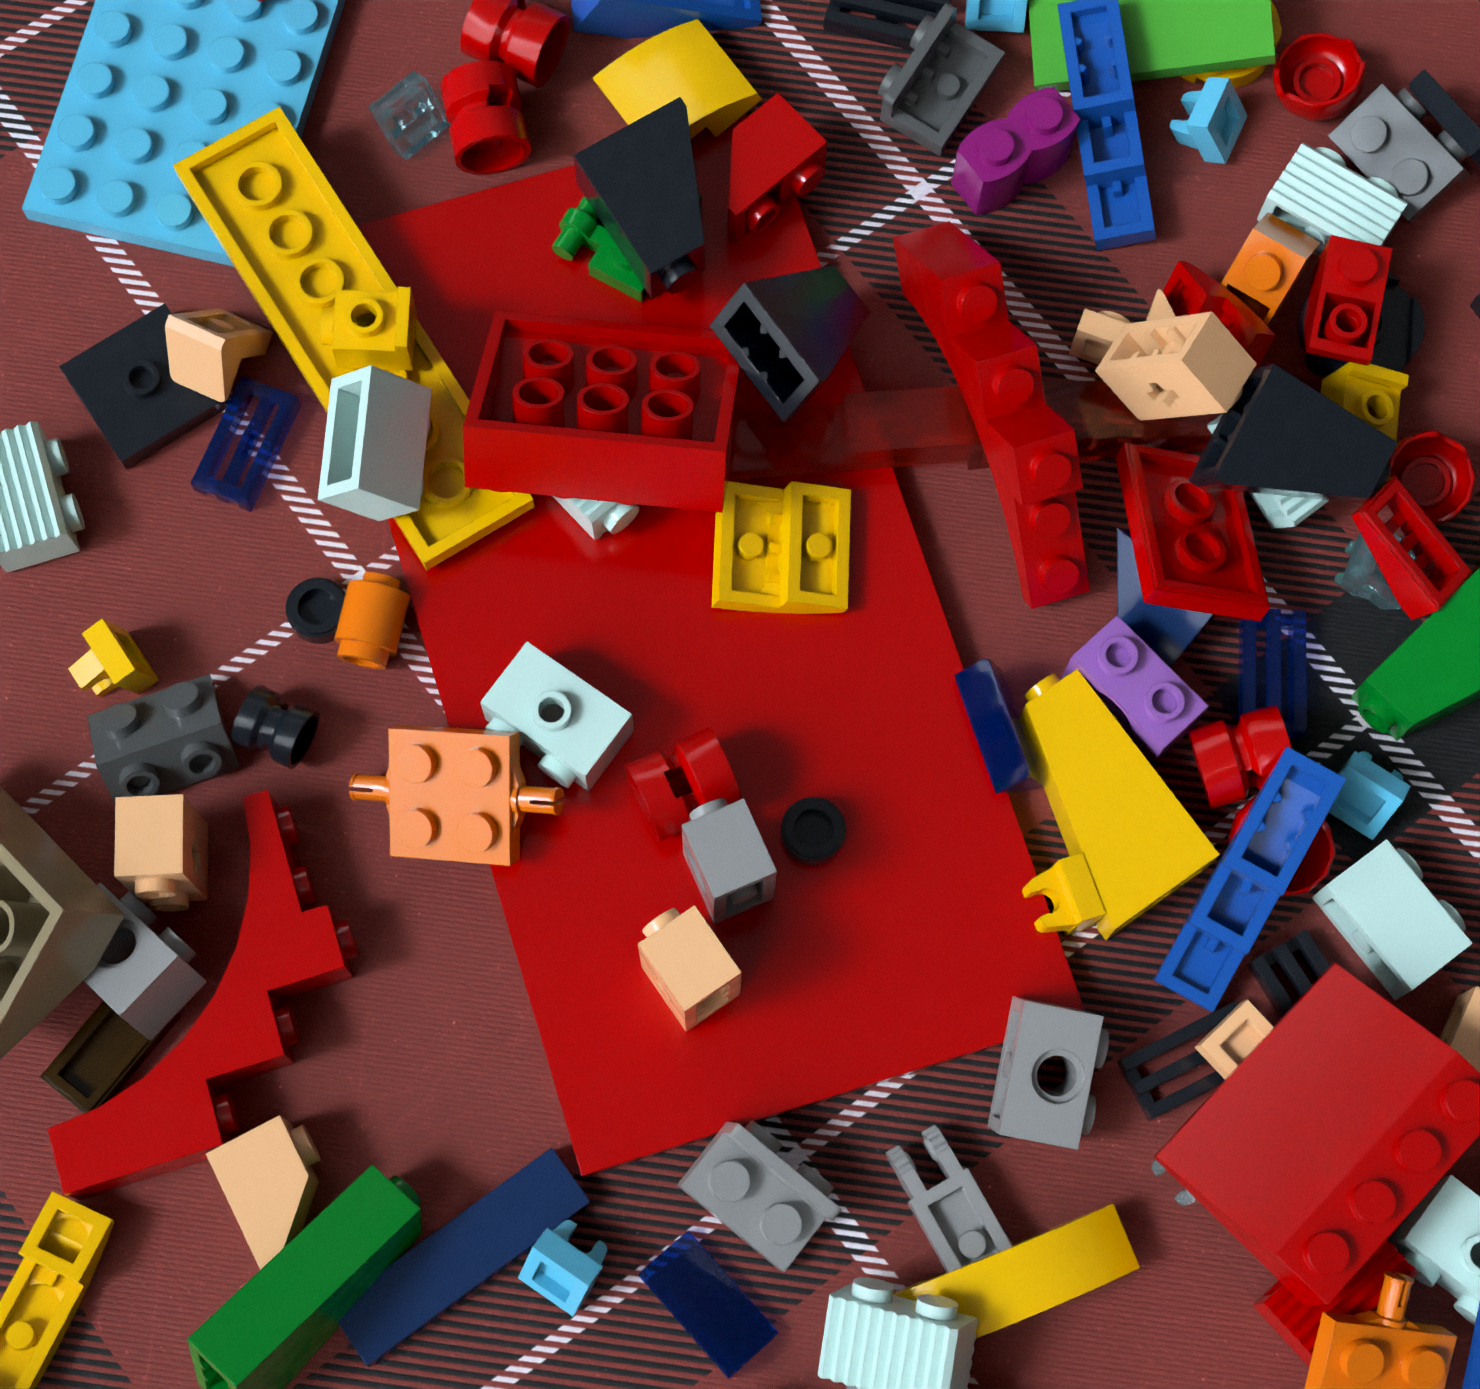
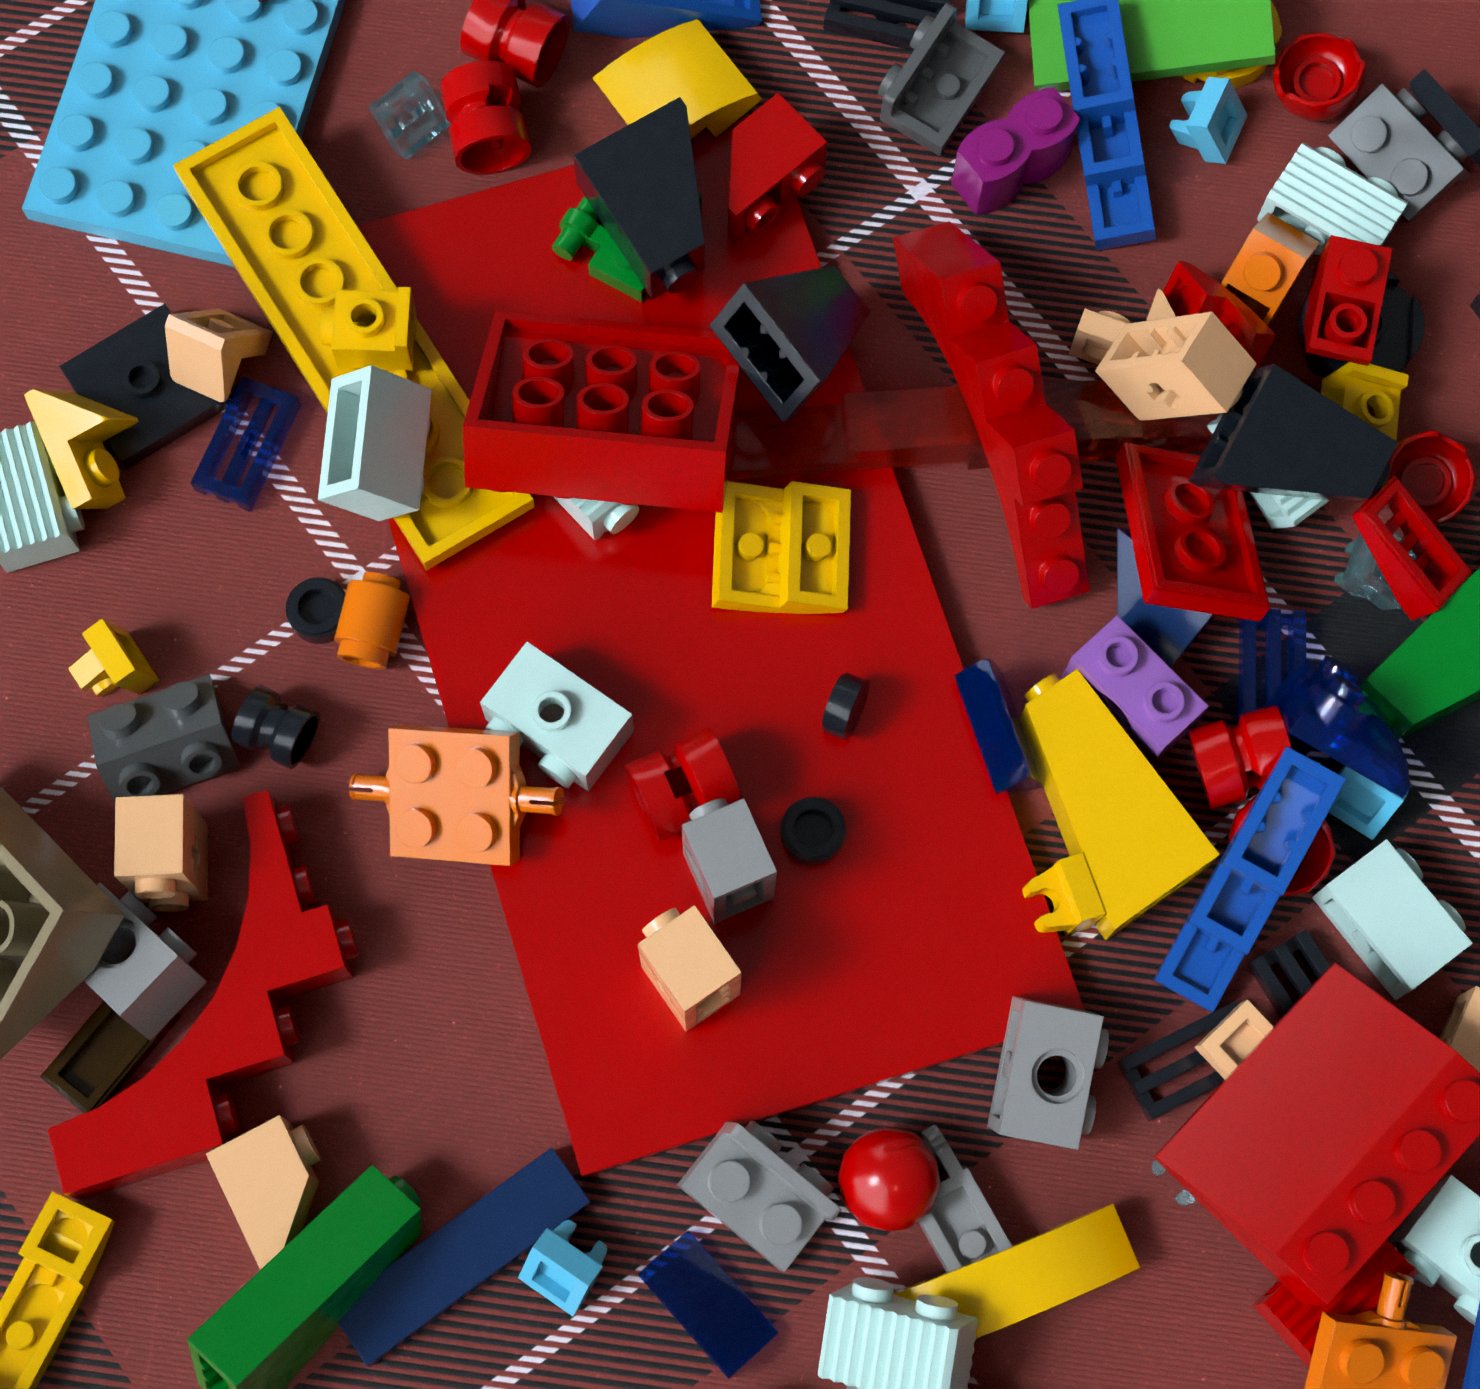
none -> yellow slope [24,389,139,509]
none -> black tile [822,672,870,740]
none -> red hair [838,1127,941,1231]
none -> clear blue slope [1275,655,1410,798]

